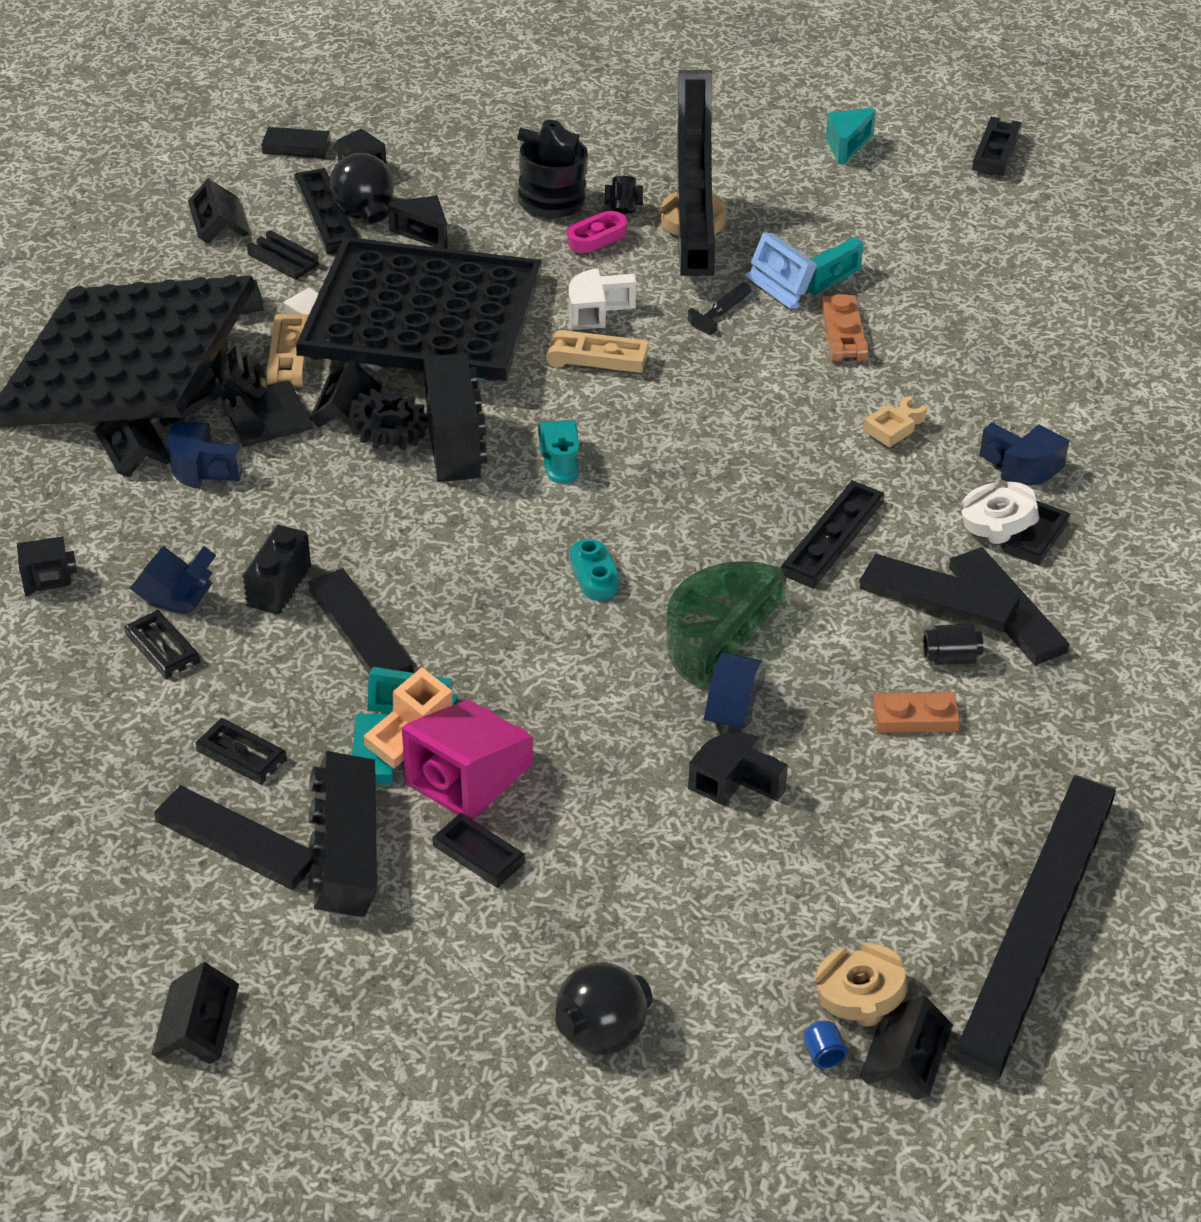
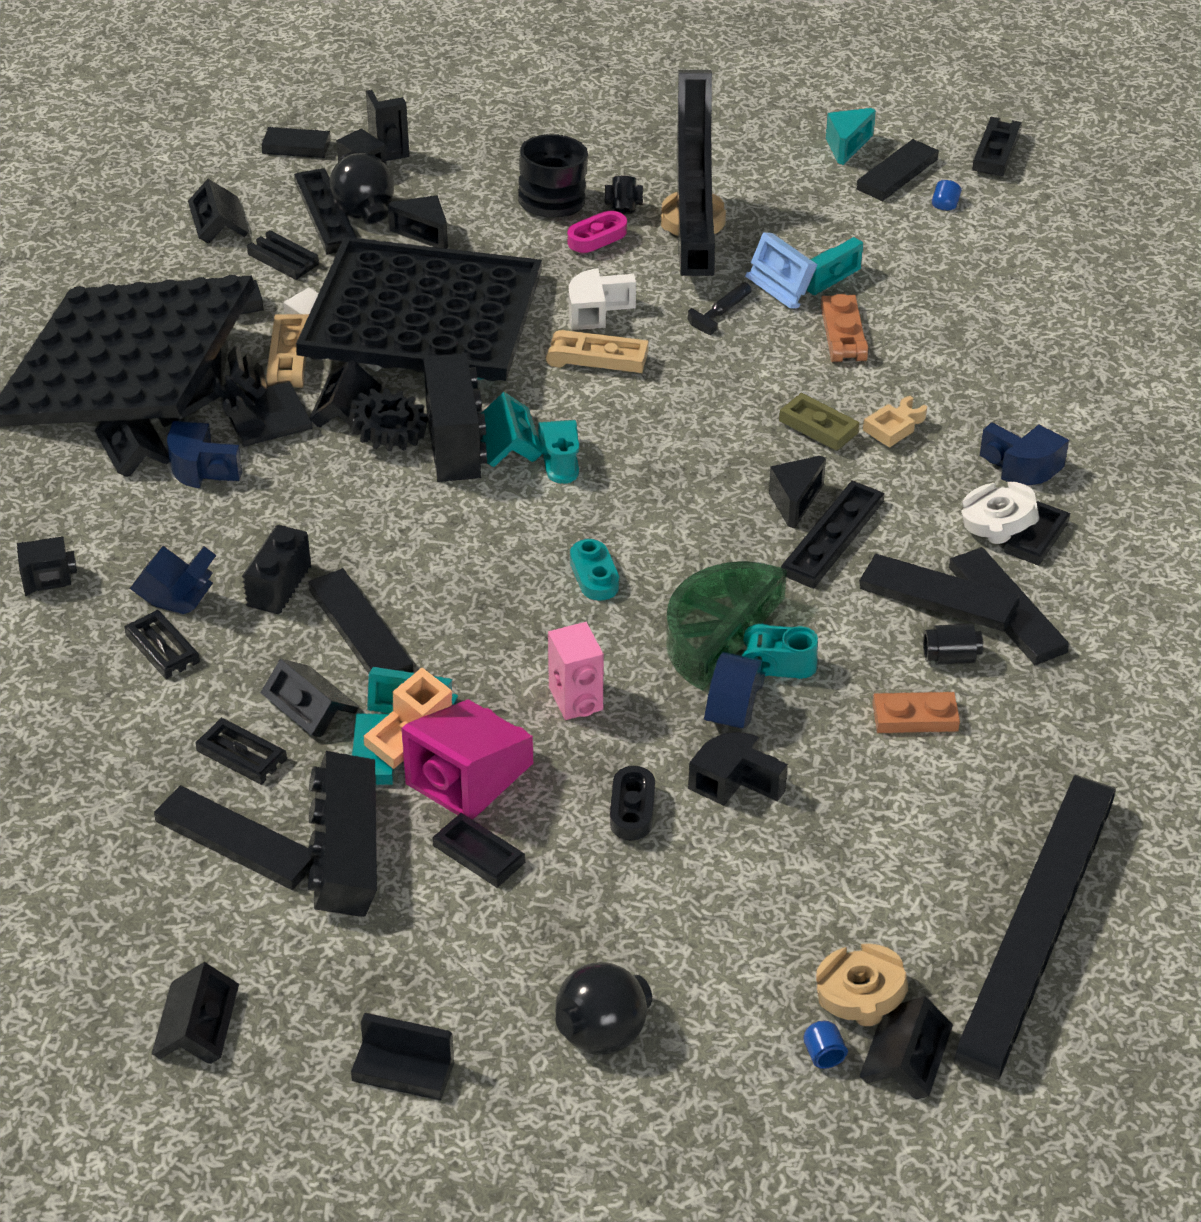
black piece [517,120,580,166] -> none
none -> black panel [260,659,359,737]
none -> black panel [351,1013,454,1101]
none -> black panel [366,90,410,161]
none -> teal panel [480,392,543,467]
none -> bright pink brick [548,622,604,720]
none -> black plate [610,766,655,841]
none -> teal piece [742,624,818,679]
none -> black slope [769,455,826,529]
none -> olive plate [779,393,860,451]
none -> black tile [856,139,939,202]
none -> blue piece [932,180,962,211]

